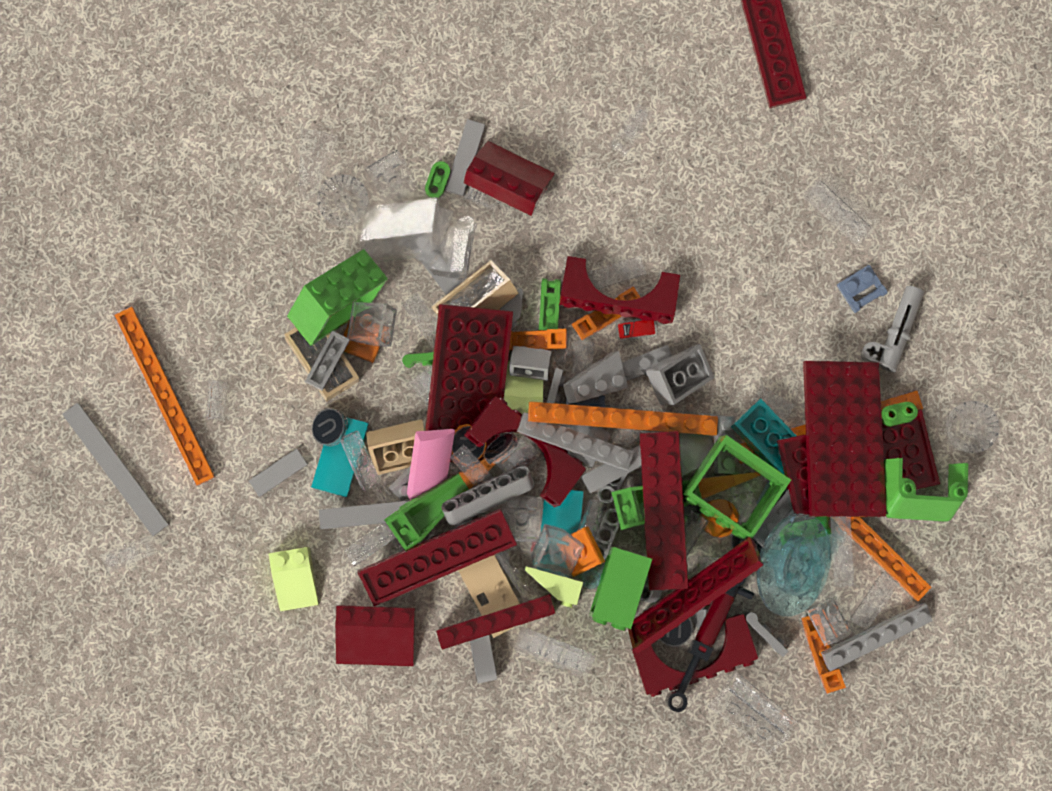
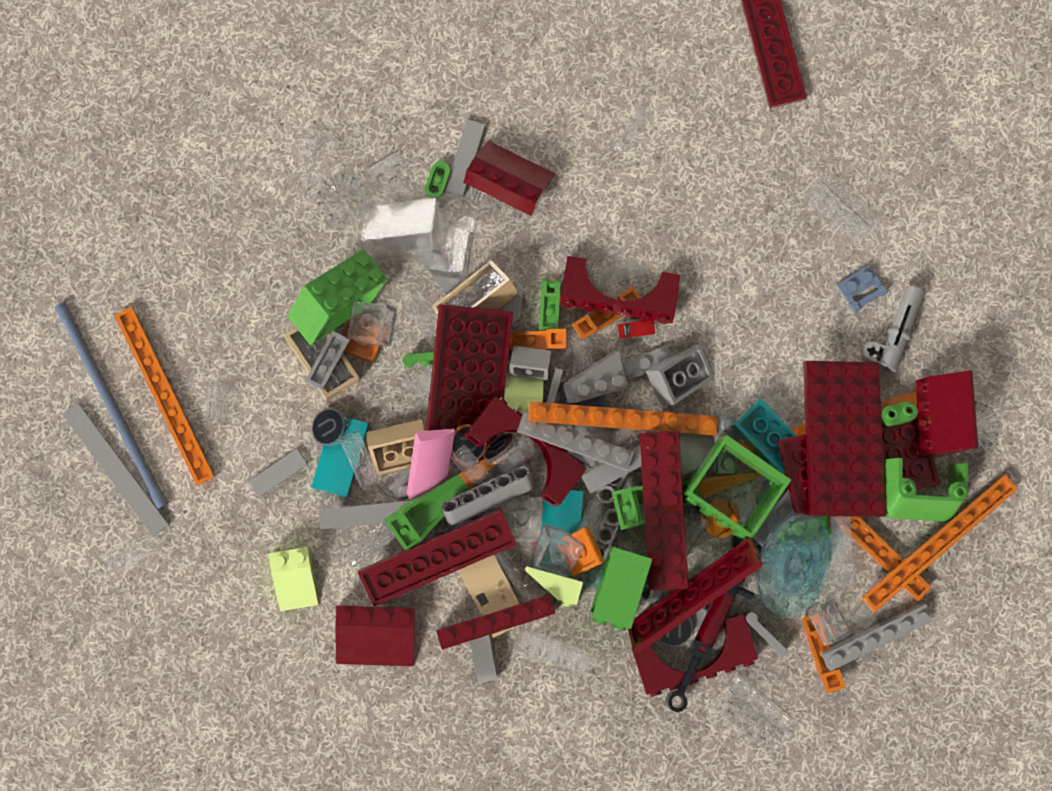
none -> sand blue piece [54,303,168,510]
none -> orange plate [861,474,1018,612]
none -> dark red slope [915,370,978,457]

